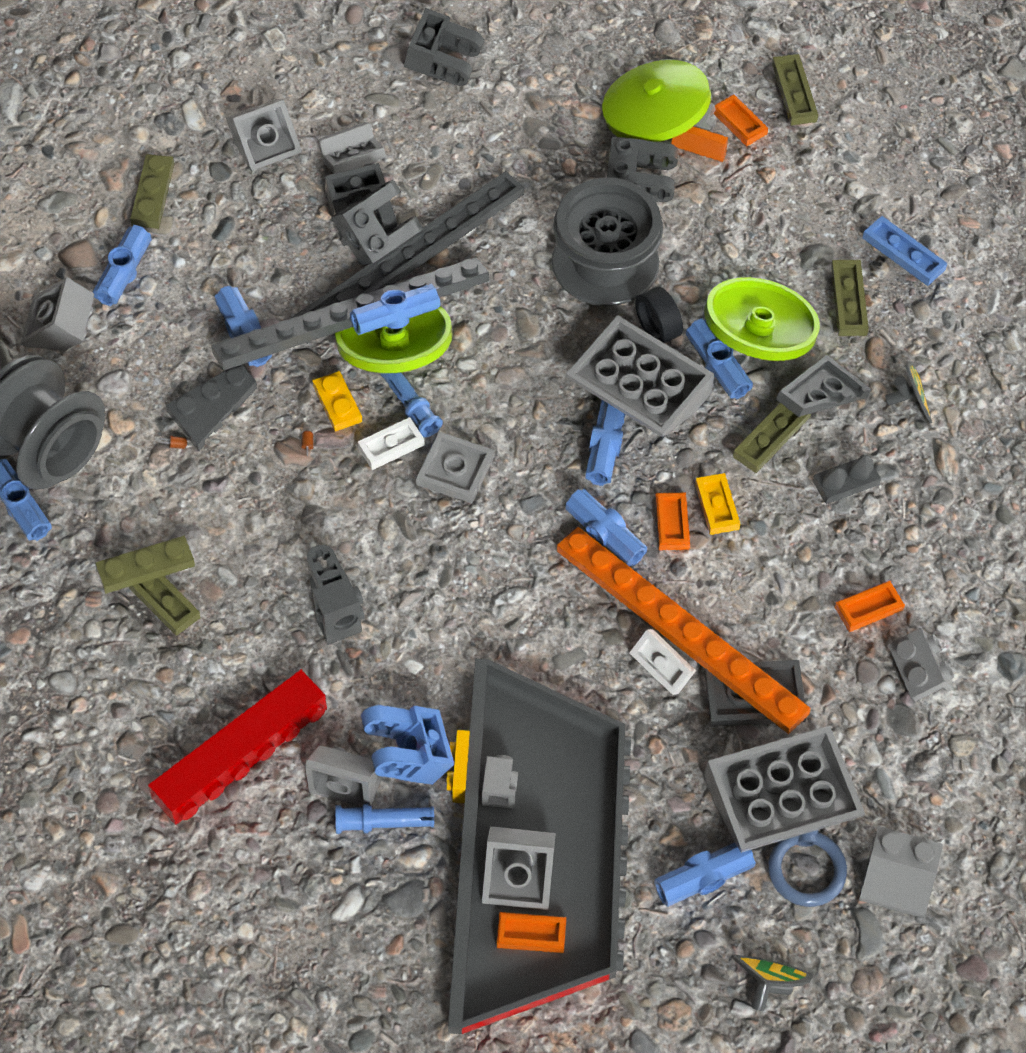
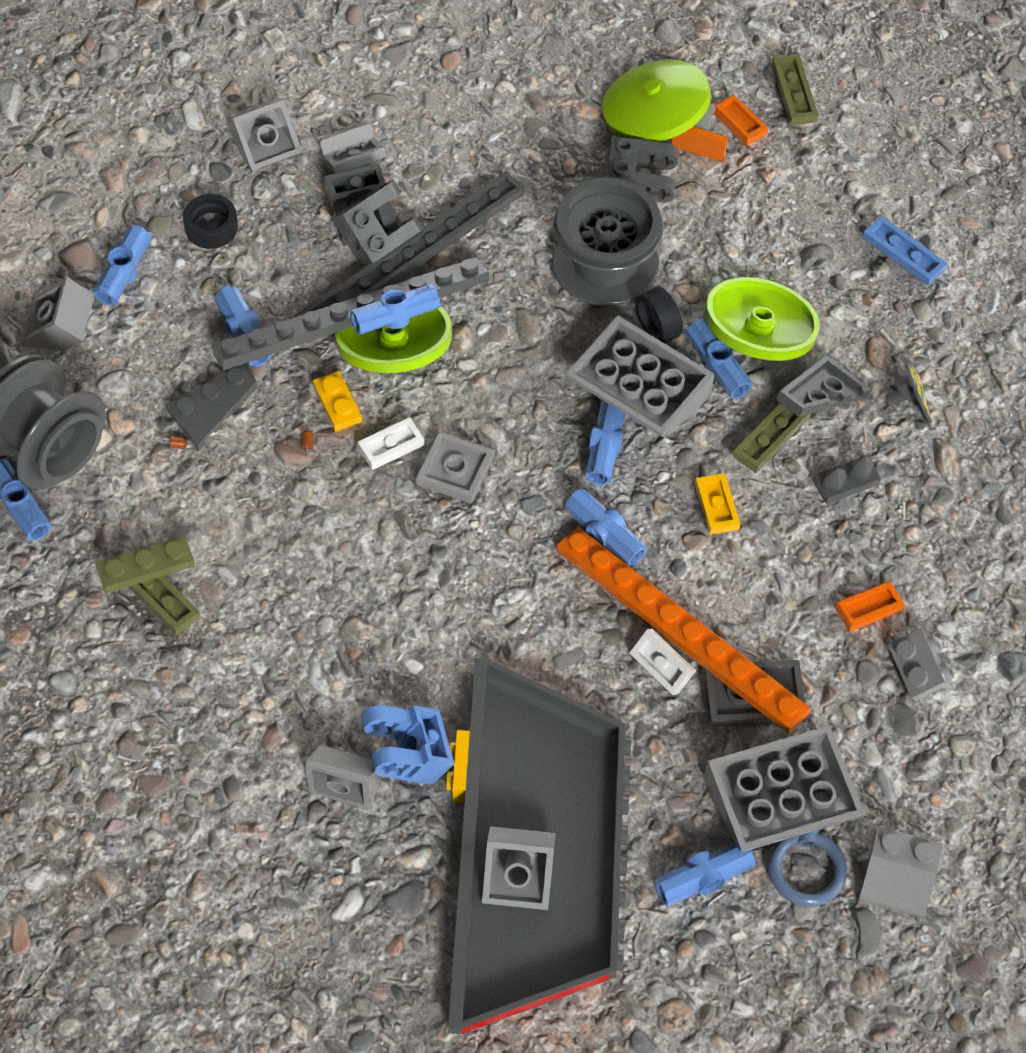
olive plate [130,154,175,229] -> none
red brick [148,669,327,825] -> none
dark grey brick [307,545,365,645] -> none
medium blue pin [335,804,434,834] -> none
medium blue pin [380,372,443,438] -> none
dark grey brick [404,8,484,86] -> none
light grey brick [482,755,518,809] -> none
orange tile [497,912,566,953] -> none
orange tile [655,492,690,550] -> none
dark grey shield [731,955,814,1011] -> none
olive plate [831,260,869,336] -> none
none -> black tyre [183,194,238,249]

